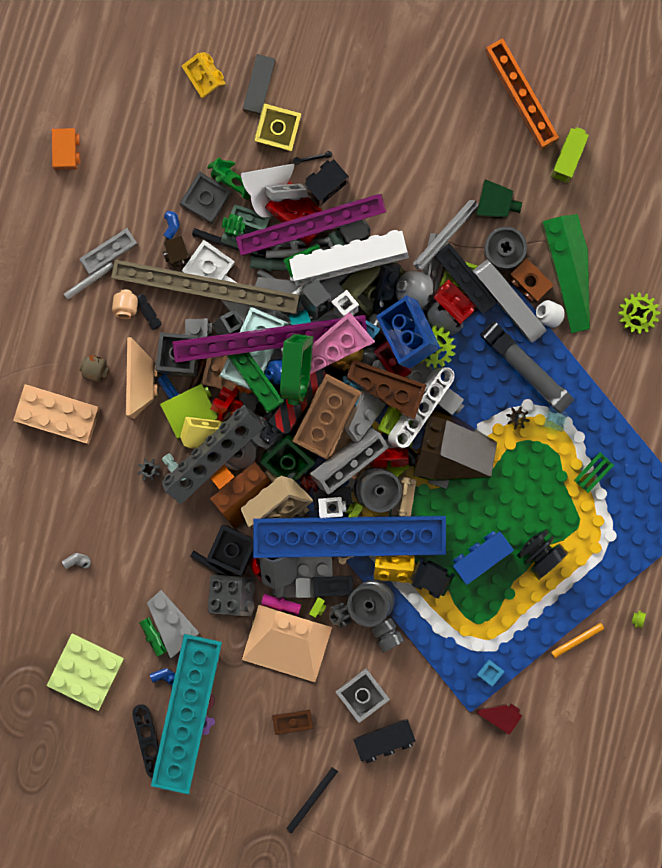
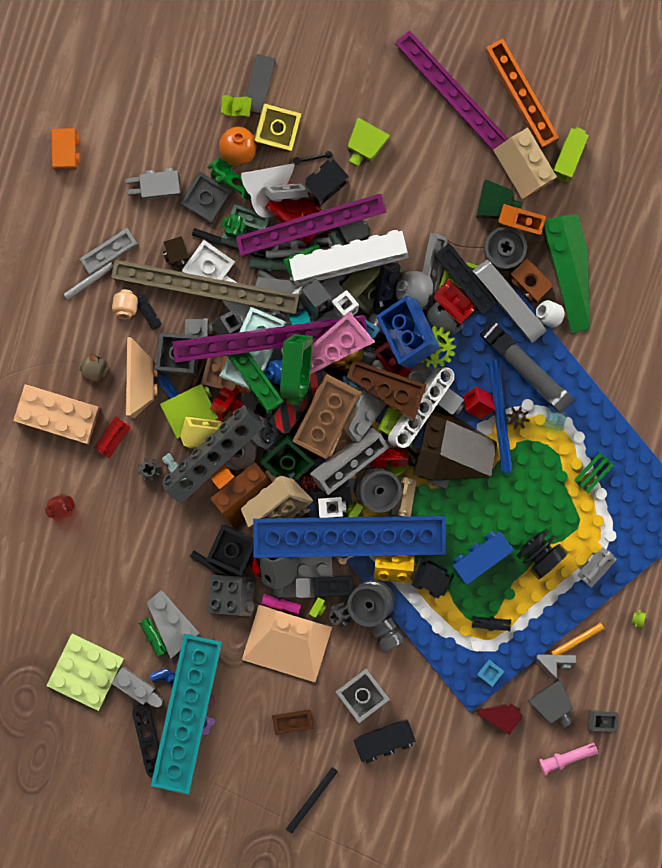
light grey arm [62,553,91,569] -> none
blue arm [163,211,180,240] -> none
yellow bracket [182,52,226,98] -> none
light grey axle [413,200,478,270] -> none
lime gear [618,292,660,334] -> none
none -> clear red head [45,493,75,521]
none -> red hinge [94,416,131,459]
none -> light grey hinge [111,666,163,707]
none -> light grey hinge [125,168,181,200]
none -> orange cylinder [218,127,257,166]
none -> lime bracket [221,95,252,118]
none -> lime torso [347,118,390,167]
none -> magenta plate [395,30,508,152]
none -> red panel [463,387,495,419]
none -> black pin [471,616,511,632]
none -> blue axle [489,359,512,473]
none -> tan slope [493,128,557,199]
none -> orange brick [498,204,546,235]
none -> dark grey torso [528,679,573,728]
none -> light grey slope [536,655,576,682]
none -> bright pink pin [539,742,598,776]
none -> light grey hinge [577,547,617,588]
none -> dark grey slope [586,710,618,732]

